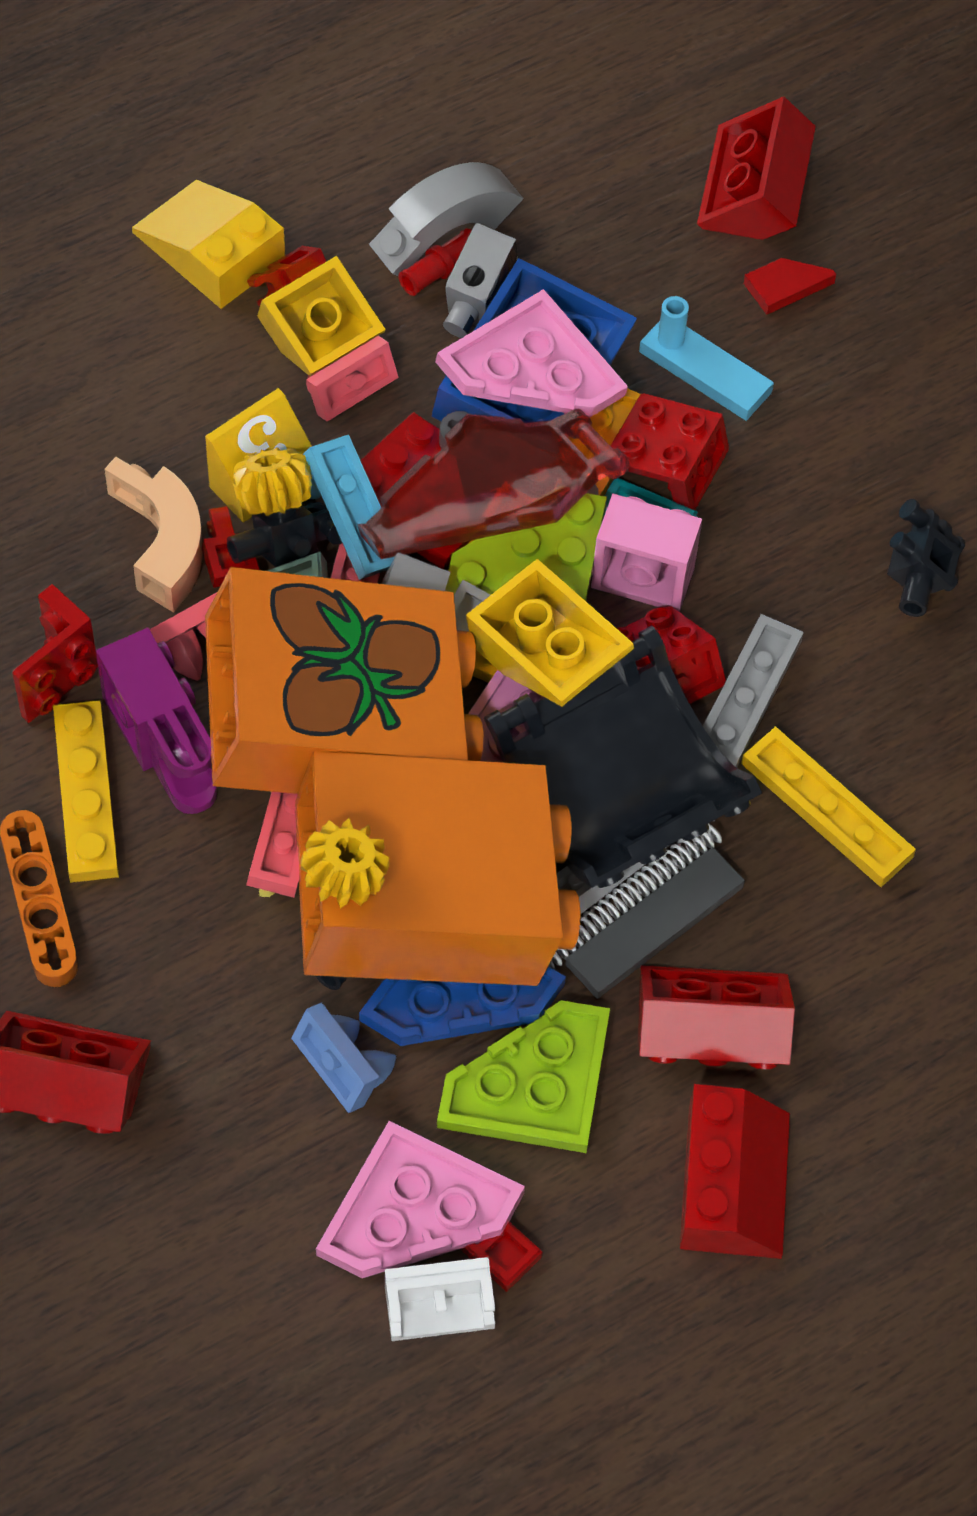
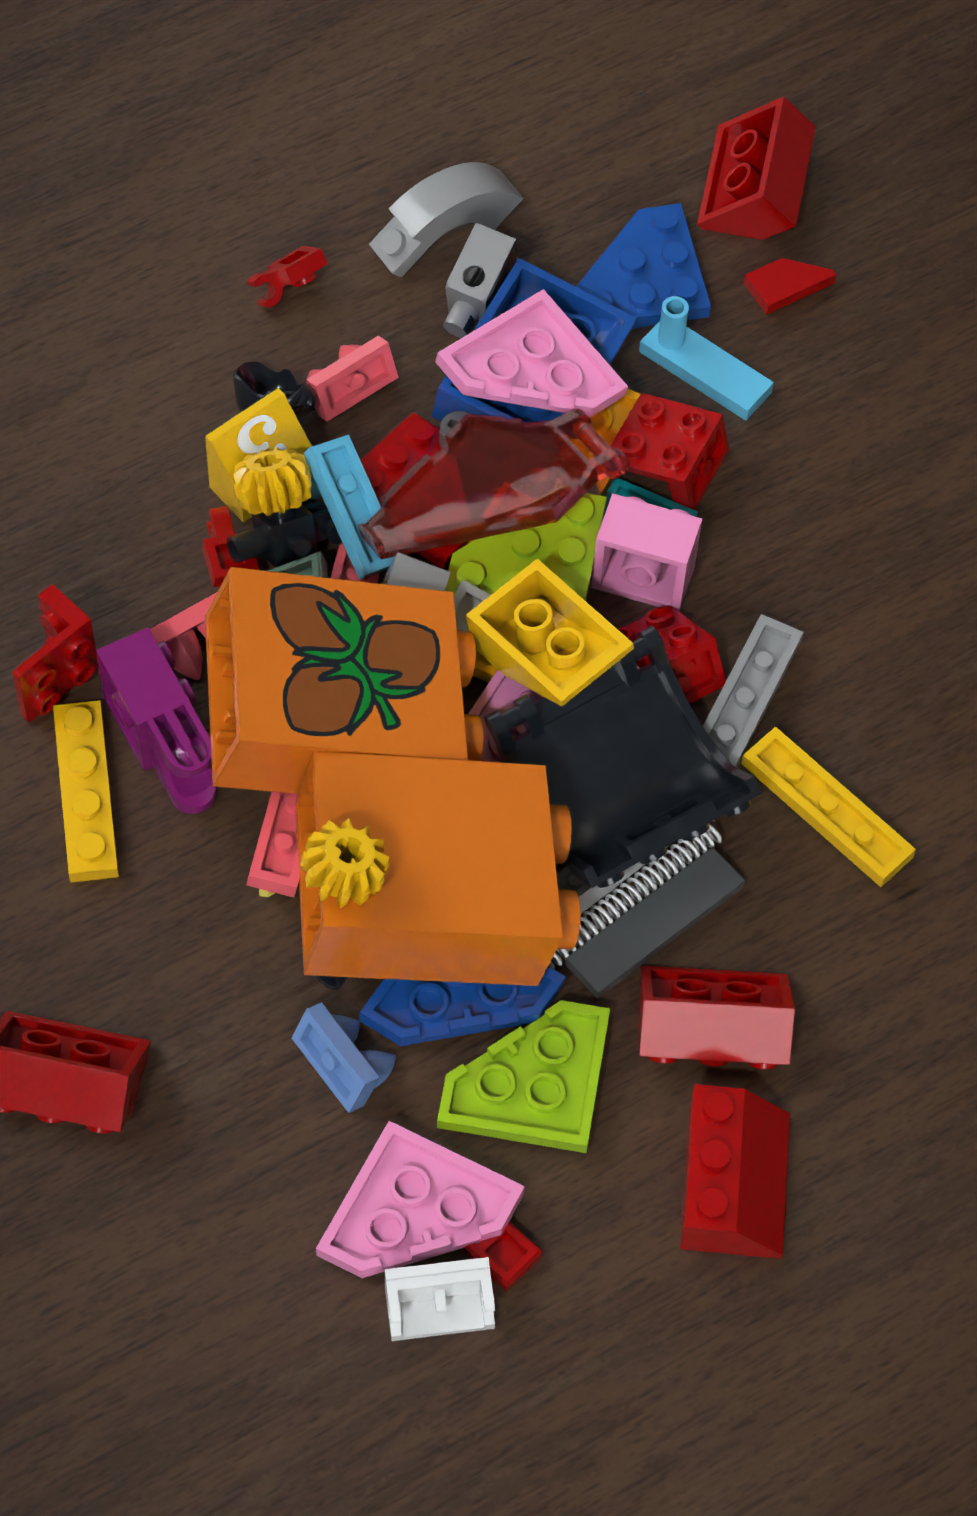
orange beam [0,810,78,987] -> none
light nougat arch [105,457,203,613] -> none
yellow slope [132,180,285,309] -> none
yellow slope [257,256,386,377] -> none
red pin [398,228,472,296] -> none
black piece [887,499,965,617] -> none
none -> black hair [233,361,316,416]
none -> blue plate [576,203,711,329]

